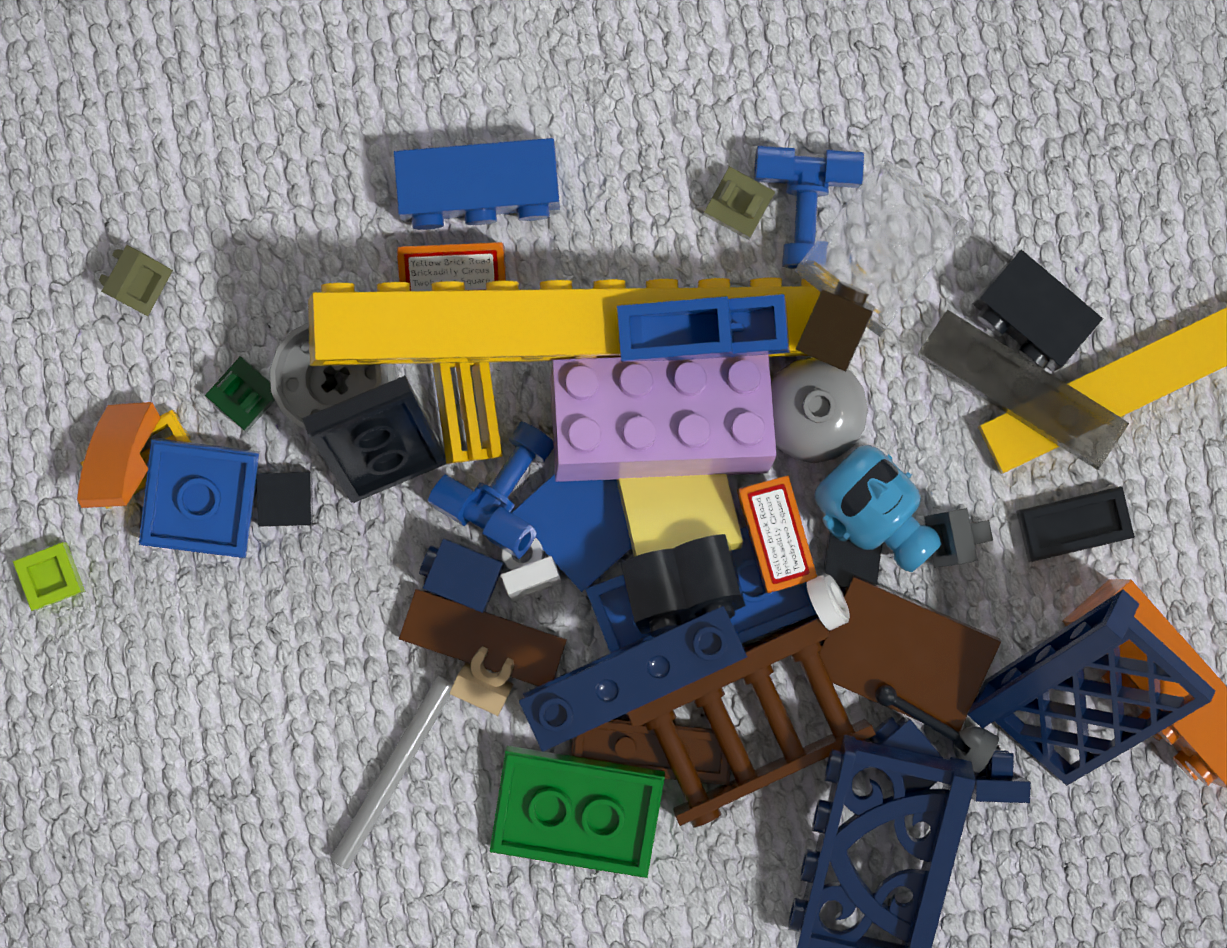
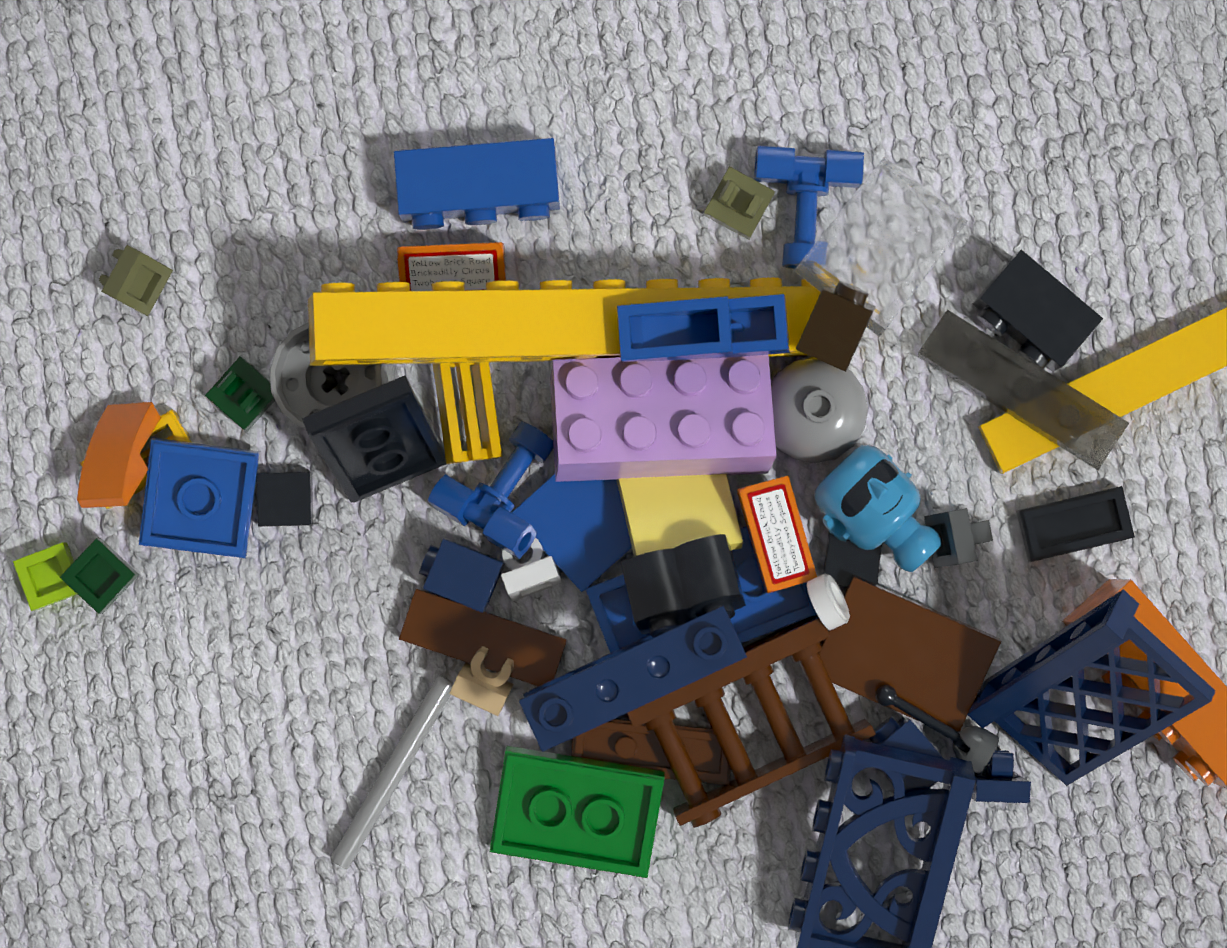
none -> dark green tile [60,538,140,614]

